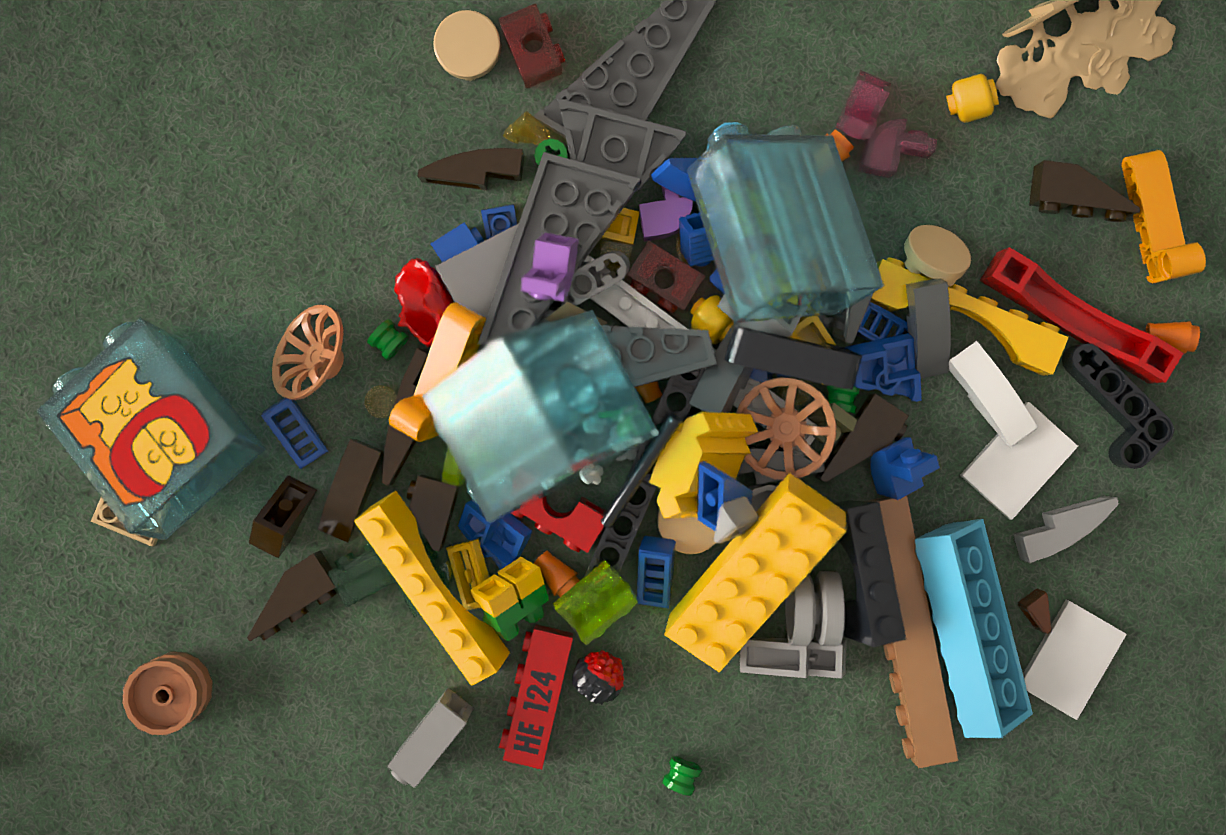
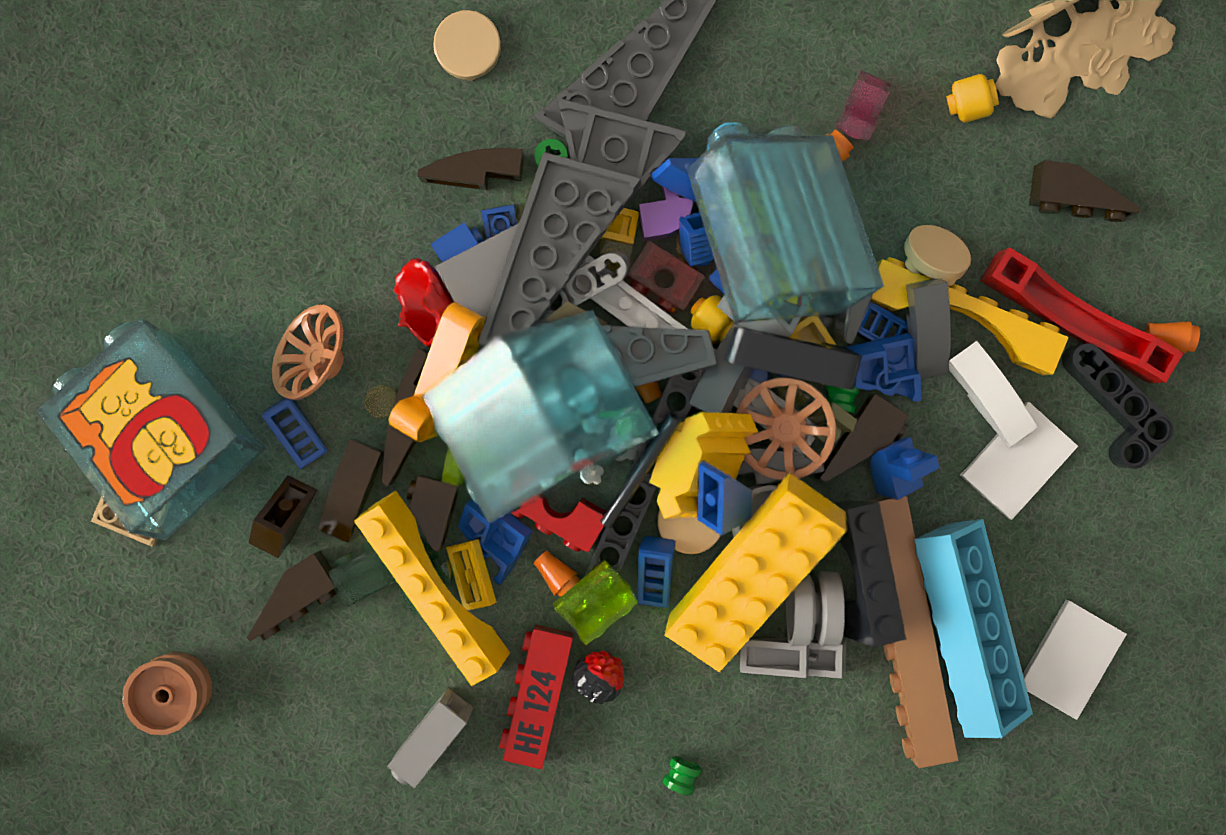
green wheel [367,319,409,361] -> none
yellow hips [470,557,549,641] -> none
clear red brick [499,3,566,89] -> none
clear yellow tile [503,111,551,145] -> none
medium lavender brick [521,233,579,301] -> none
light grey slope [714,497,759,544] -> none
clear pink brick [858,119,937,178] -> none
light grey slope [1013,496,1119,563] -> none
reddish brown slope [1017,588,1051,634] -> none
light orange beam [1121,150,1206,283] -> none

